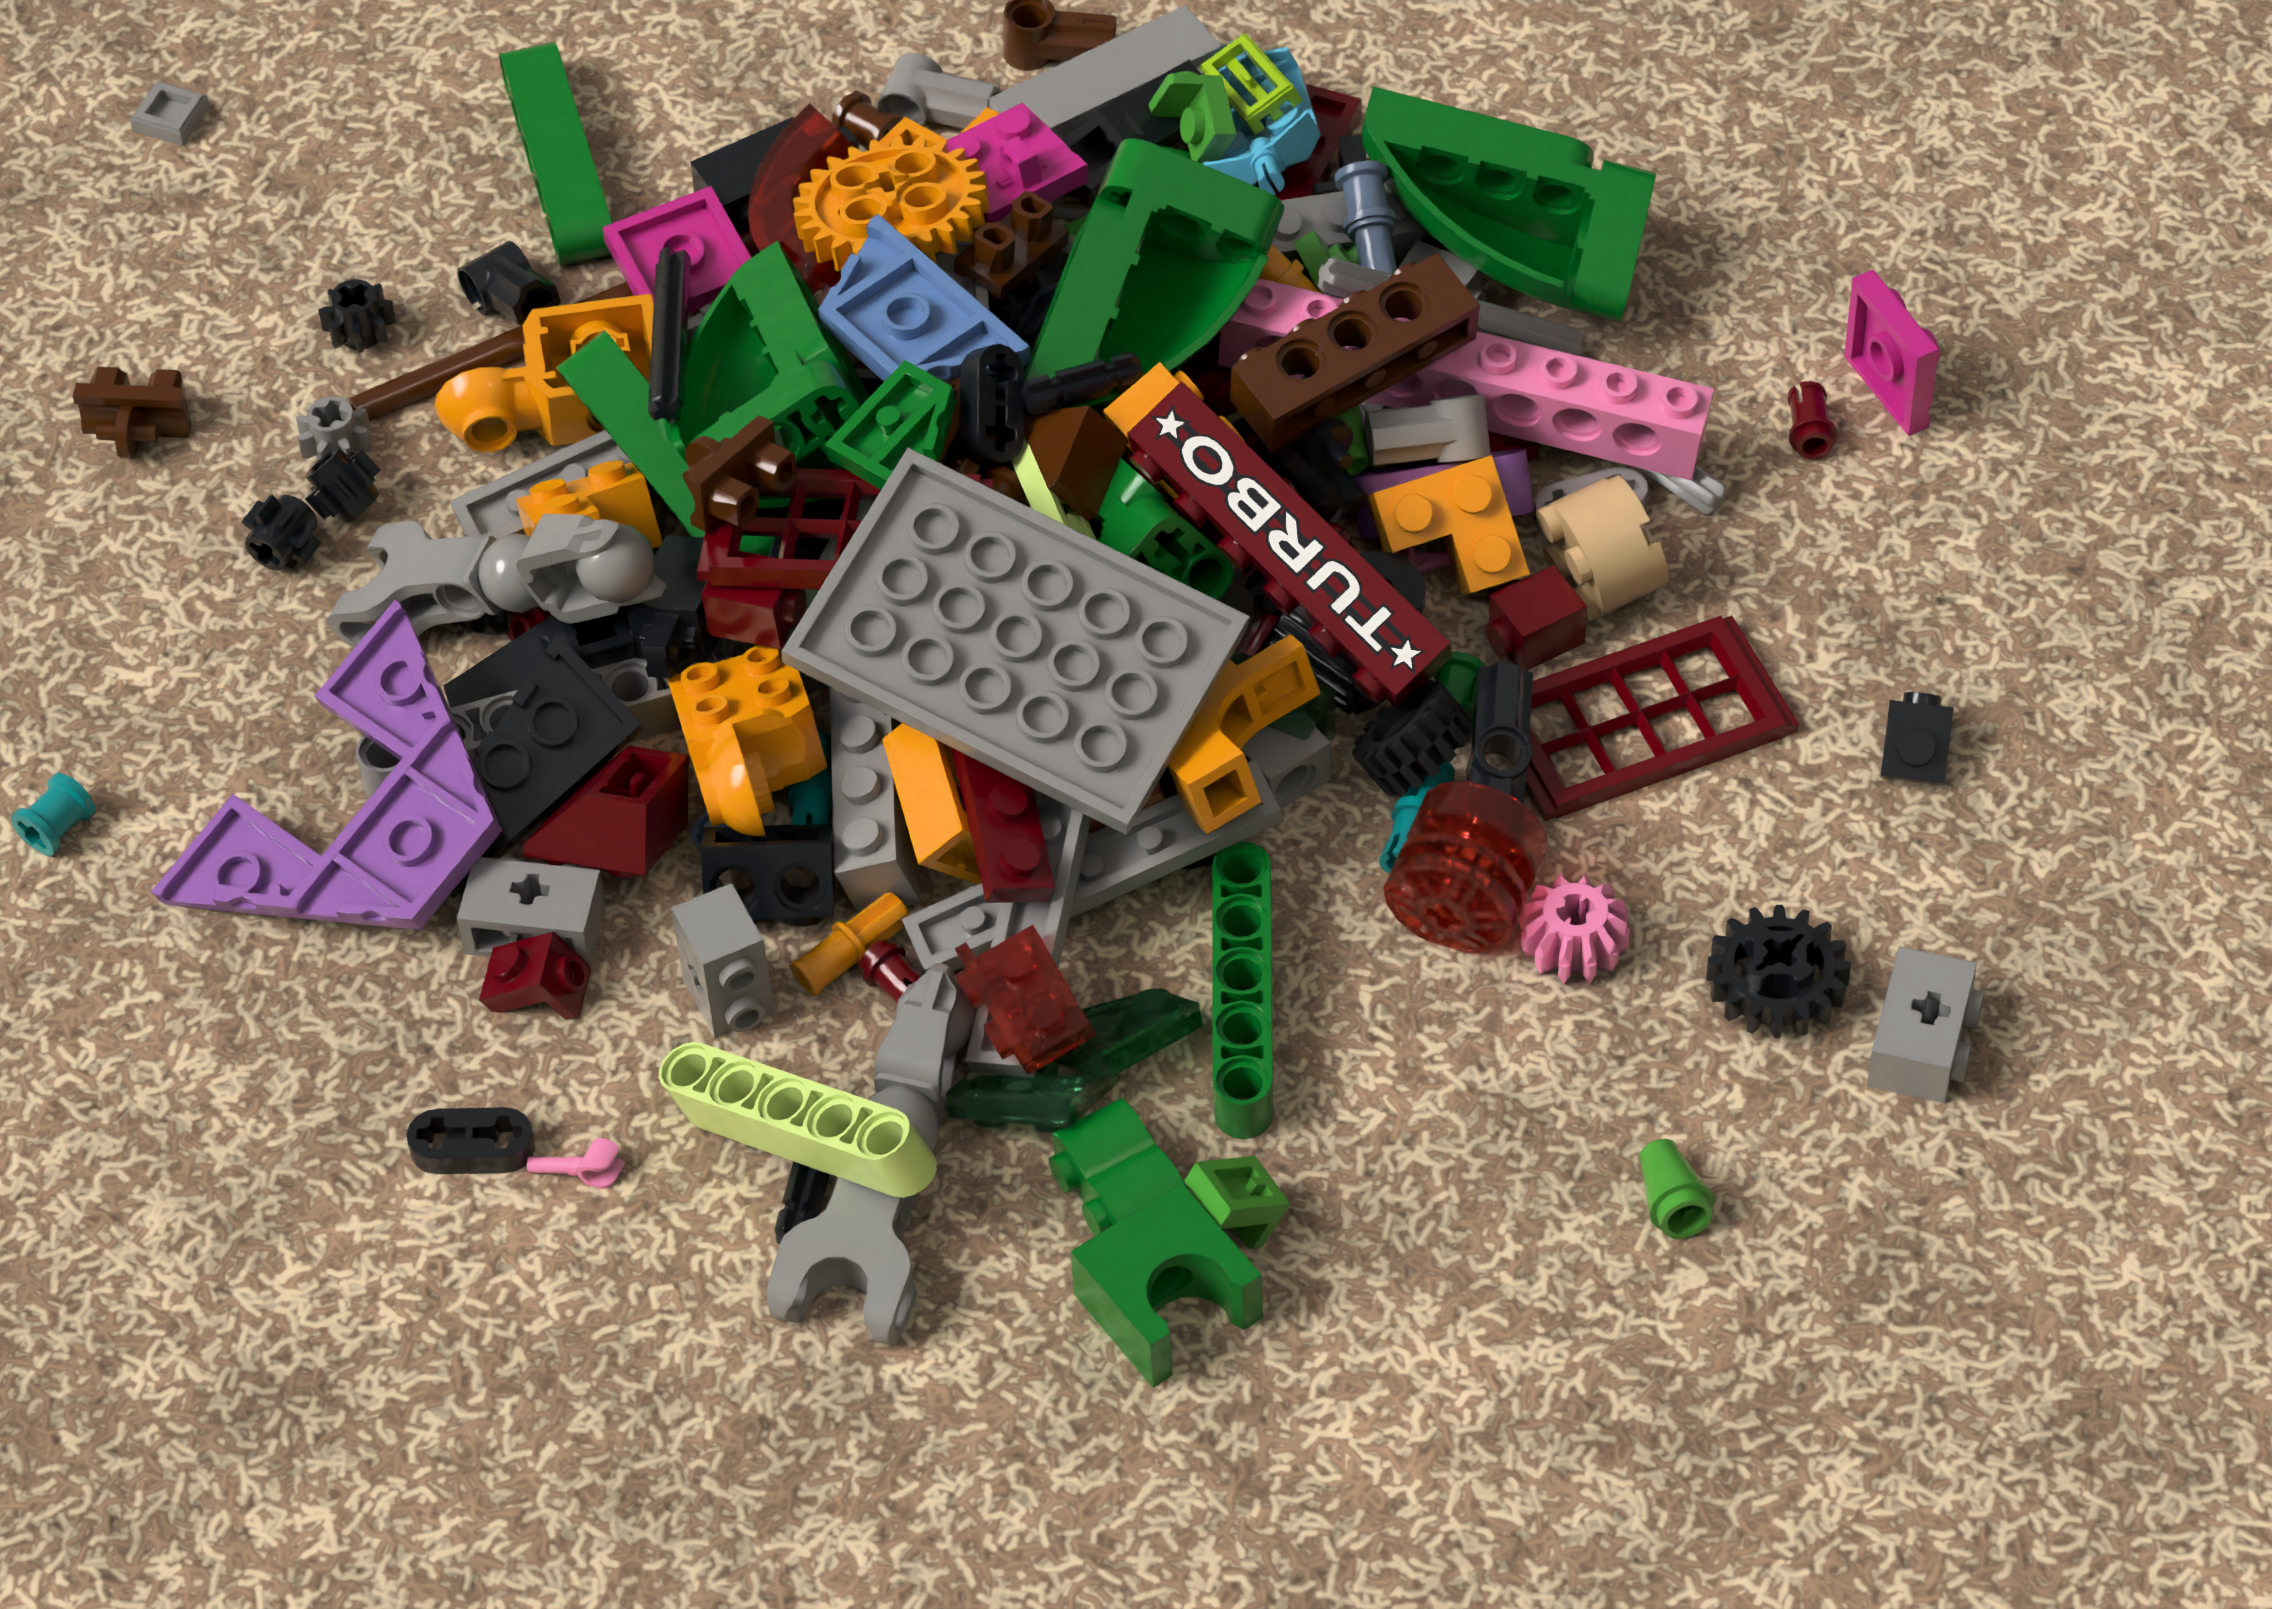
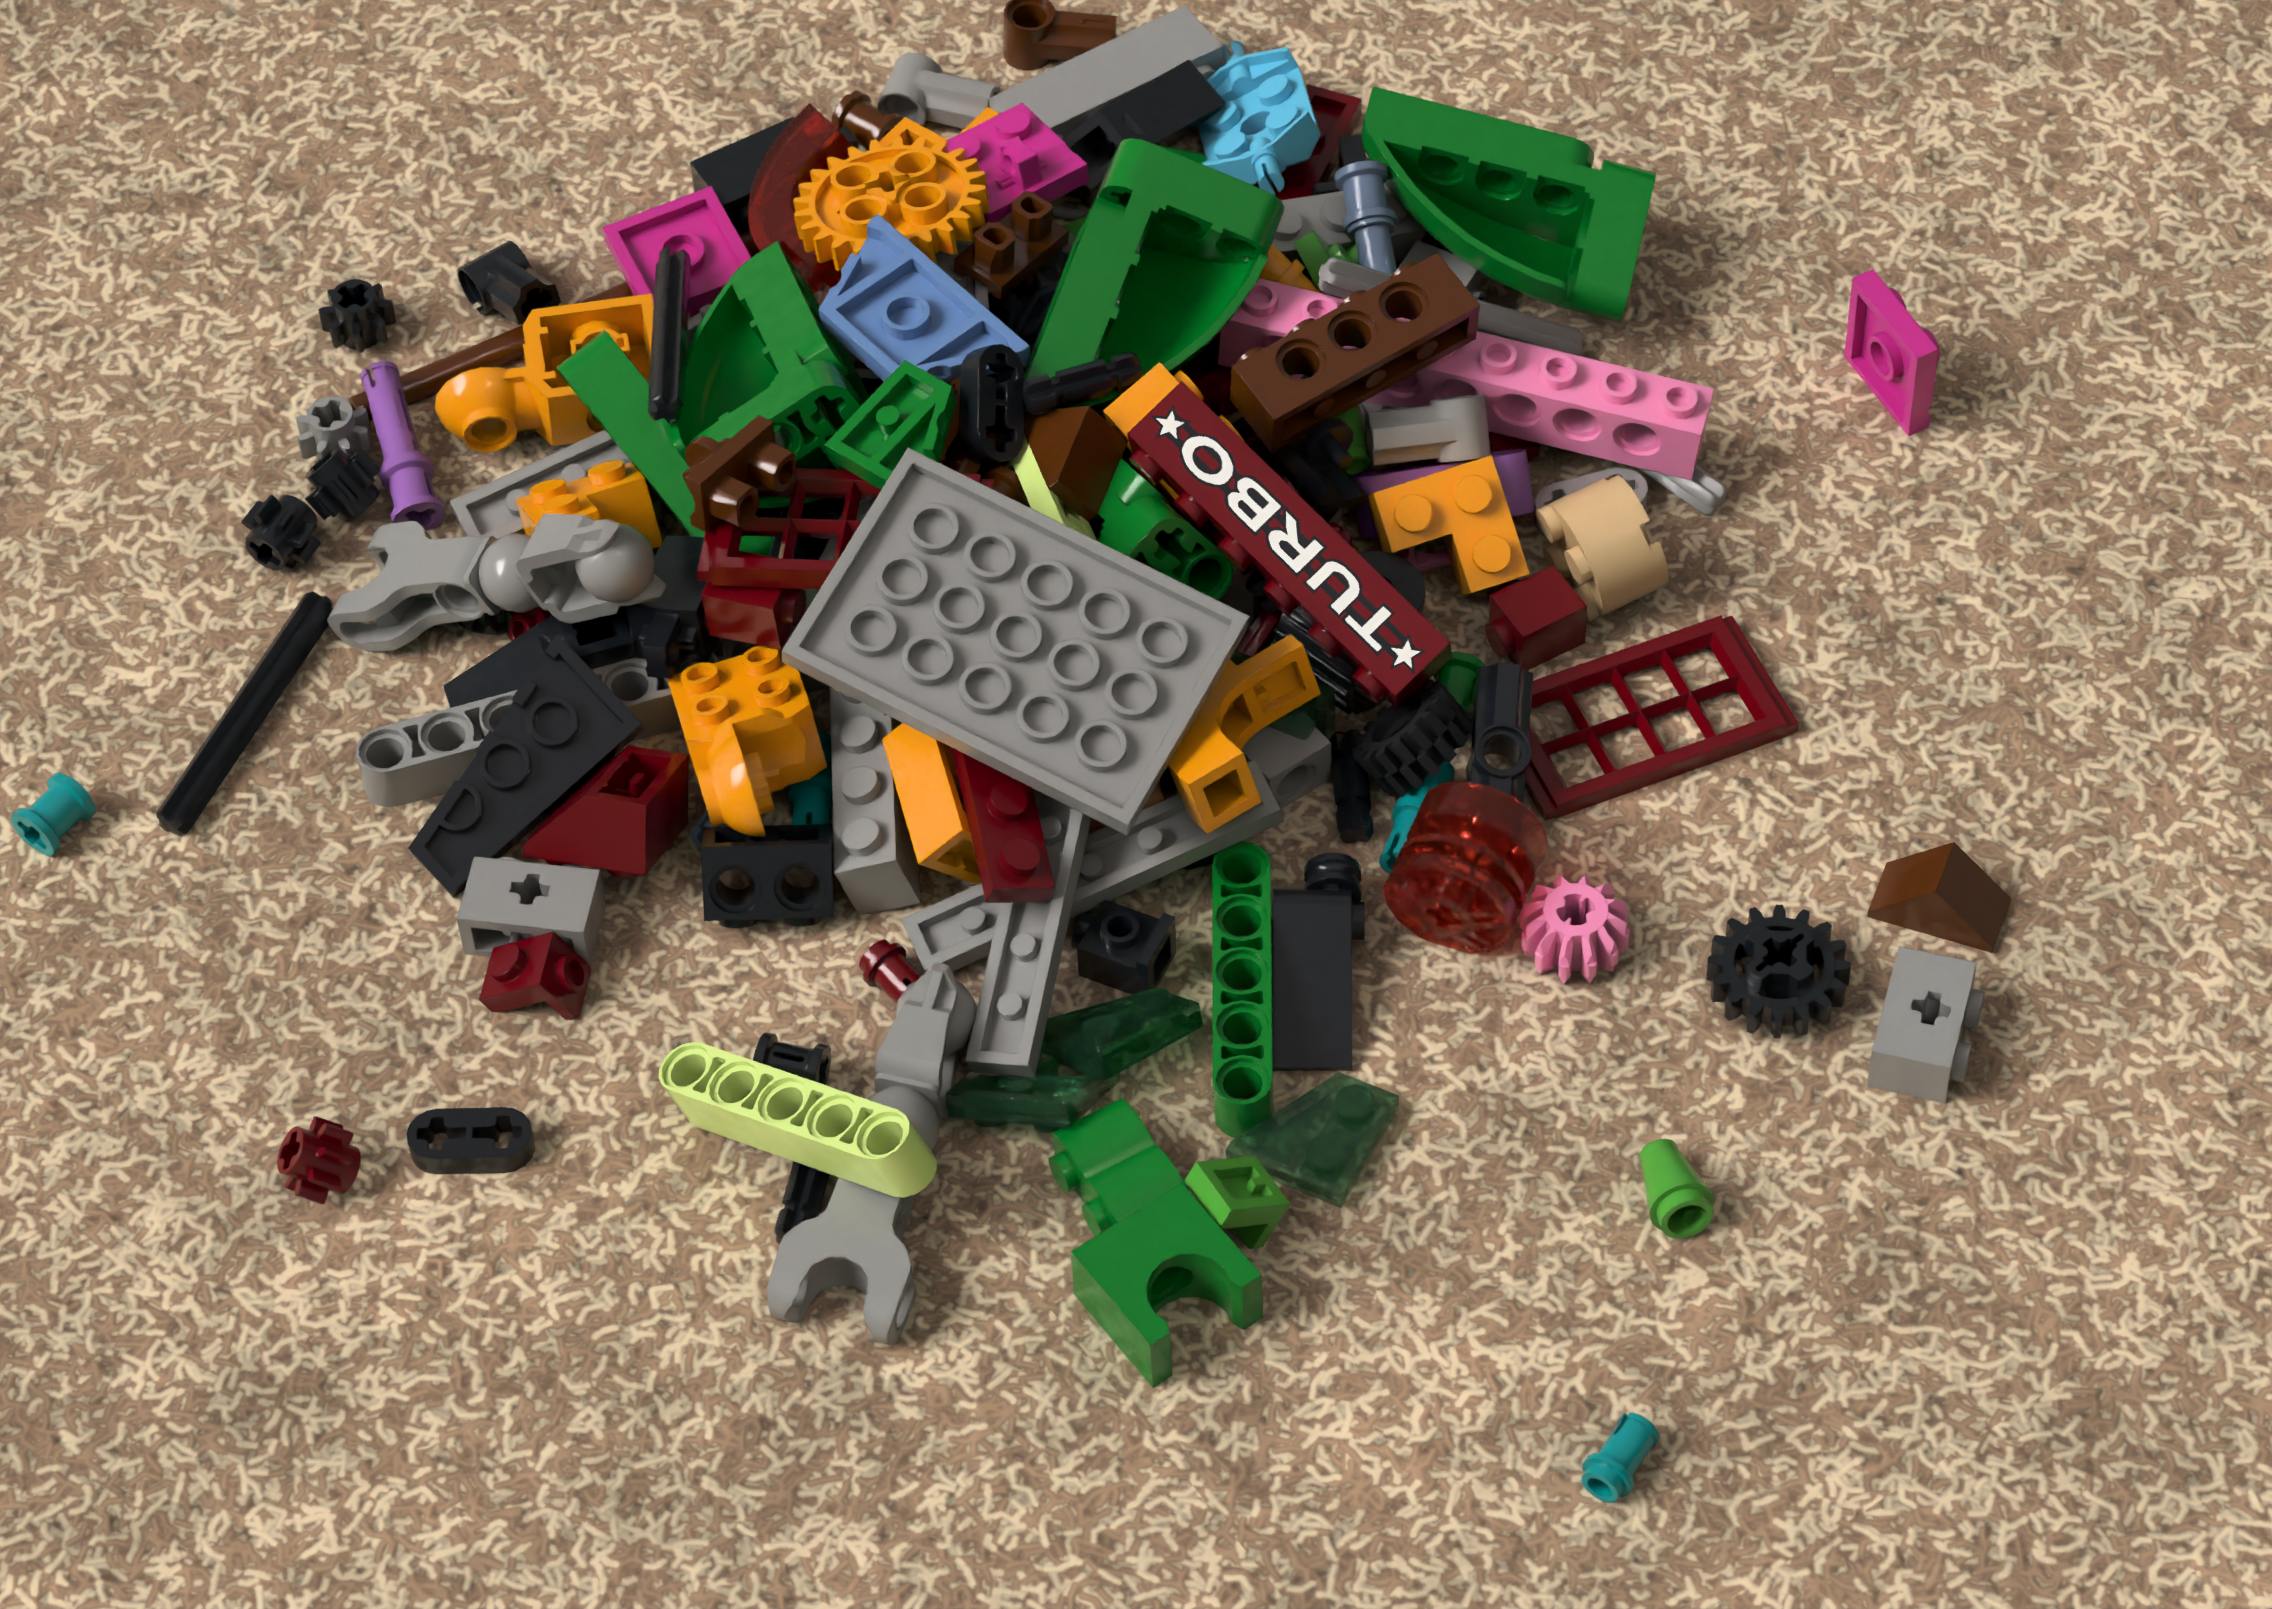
reddish brown hips [72,367,192,459] -> none
light grey tile [130,81,210,146] -> none
medium lavender wing [151,600,503,930] -> none
green beam [499,41,612,267] -> none
bright pink hand [527,1138,625,1189] -> none
light grey brick [671,883,774,1038] -> none
light orange axle [789,892,909,996] -> none
clear red bracket [955,924,1096,1075] -> none
bright green bracket [1149,71,1237,164] -> none
lime tile [1199,33,1303,135] -> none
dark red pin [1787,381,1838,459] -> none
black bracket [1880,692,1954,785] -> none
none -> black axle [156,591,333,836]
none -> dark red gear [277,1116,361,1205]
none -> medium lavender pin [360,361,446,530]
none -> black bush [753,1032,831,1085]
none -> black brick [1071,899,1176,1001]
none -> clear green wing [1226,1072,1399,1209]
none -> black door [1273,889,1365,1071]
none -> black bush [1304,853,1361,902]
none -> black axle [1329,729,1374,844]
none -> teal pin [1581,1412,1660,1503]
none -> reddish brown slope [1867,842,2011,953]

